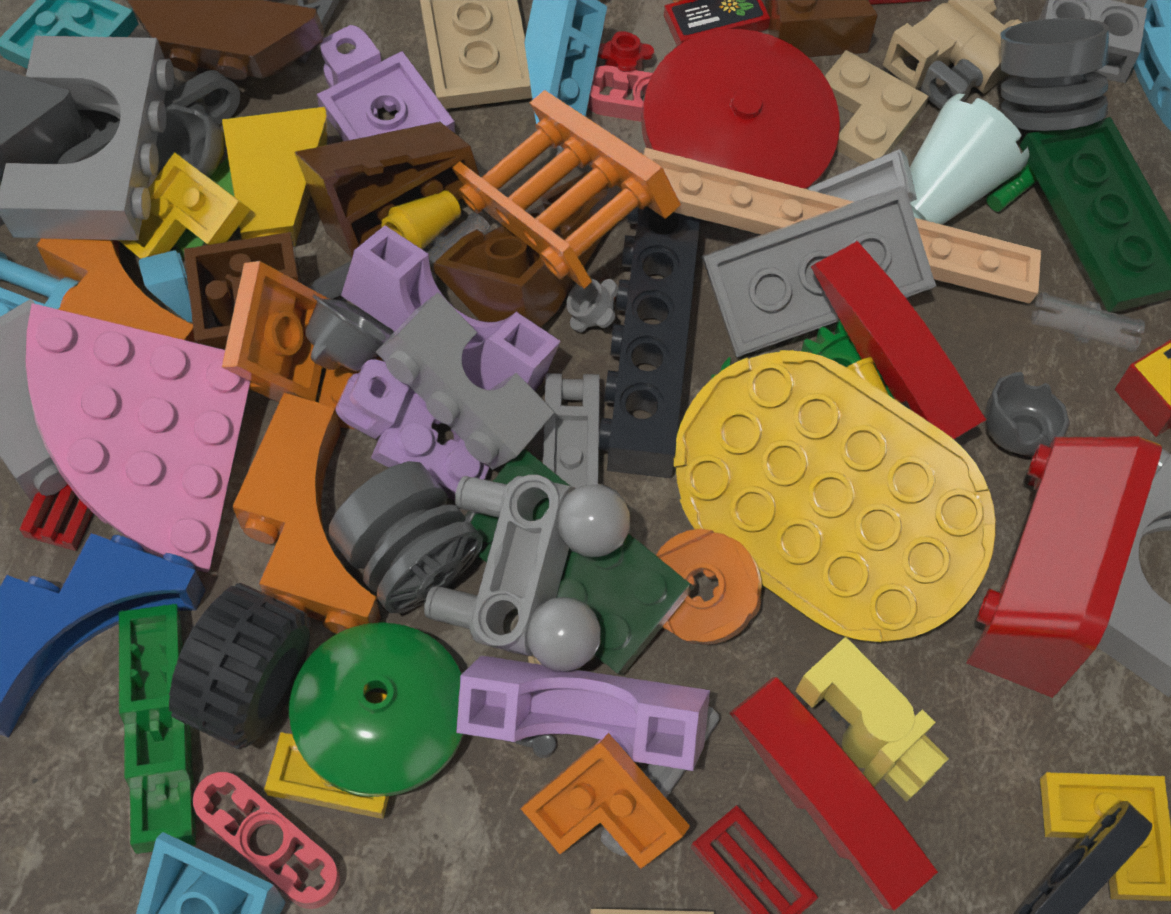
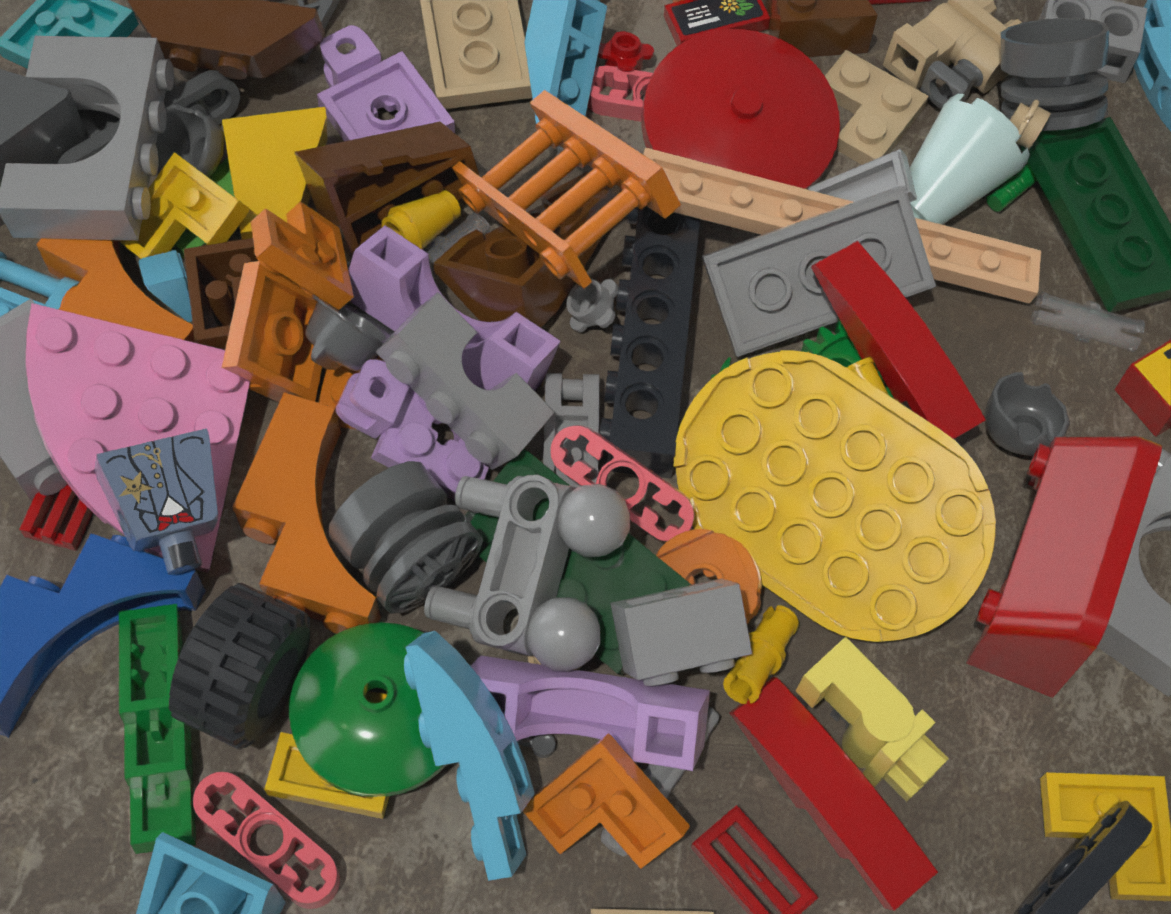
none -> sand blue torso [94,428,218,575]
none -> orange plate [251,201,354,310]
none -> medium azure slope [404,631,535,881]
none -> coral beam [551,425,694,541]
none -> light grey brick [611,578,752,686]
none -> yellow pin [723,605,799,704]
none -> tan plate [1010,100,1051,149]

